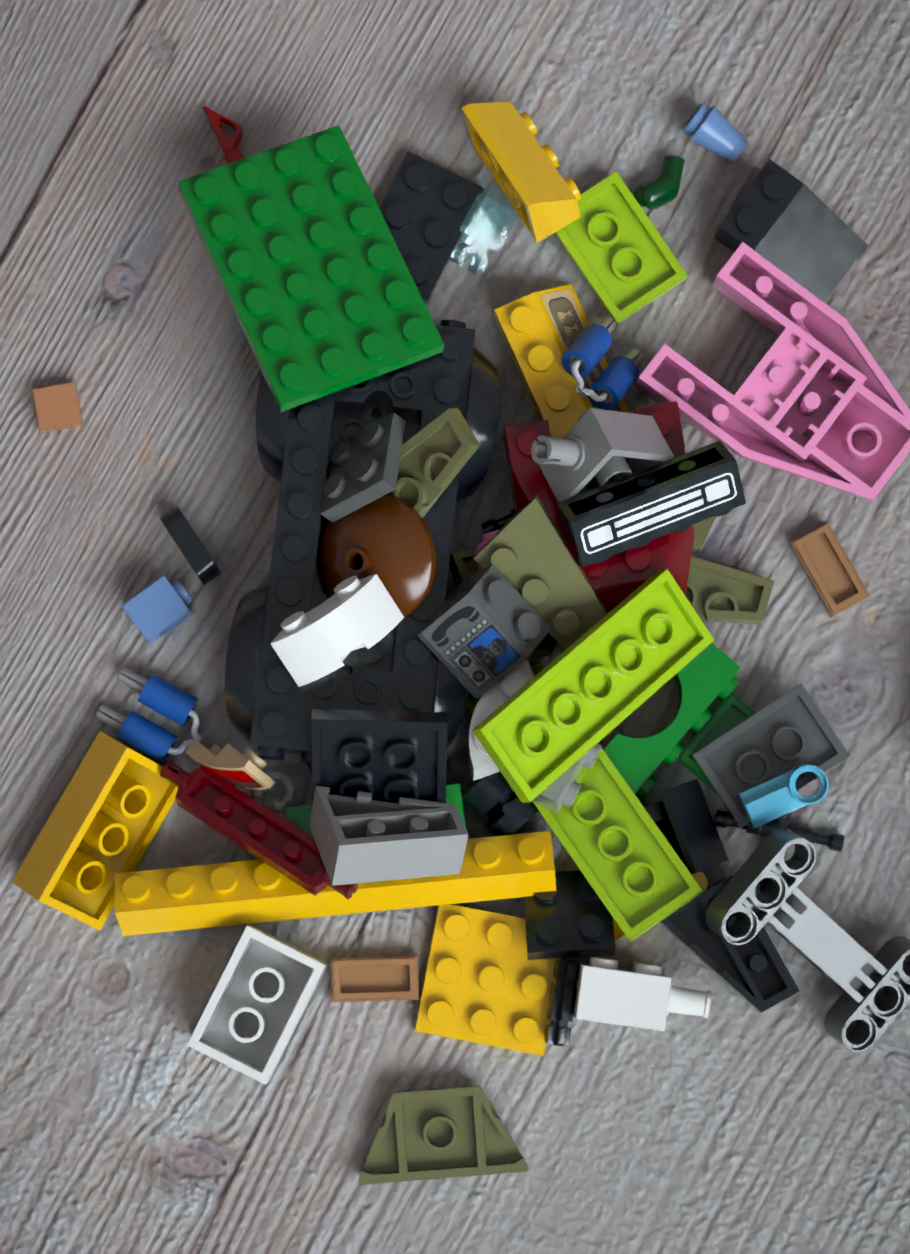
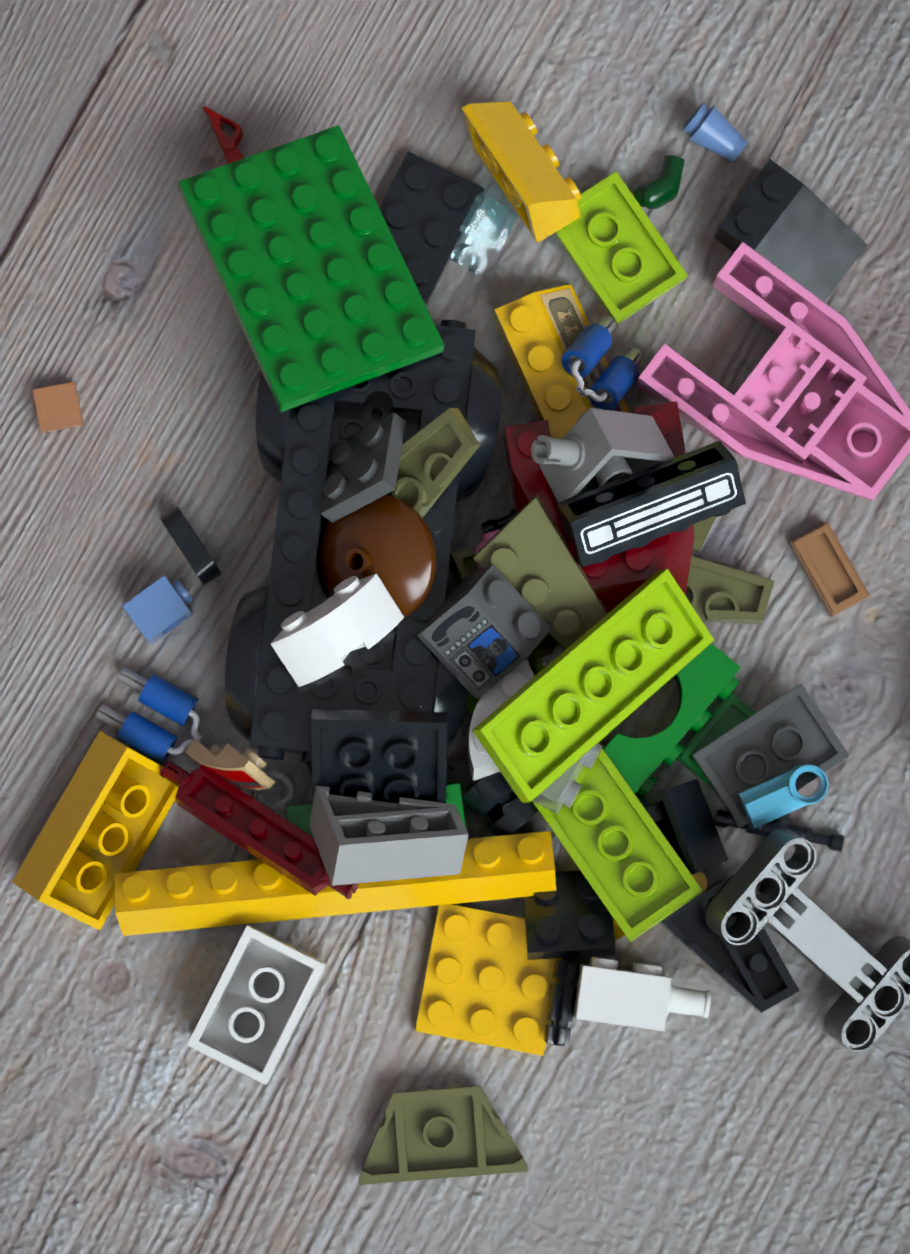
medium nougat tile [331,955,419,1002] -> none

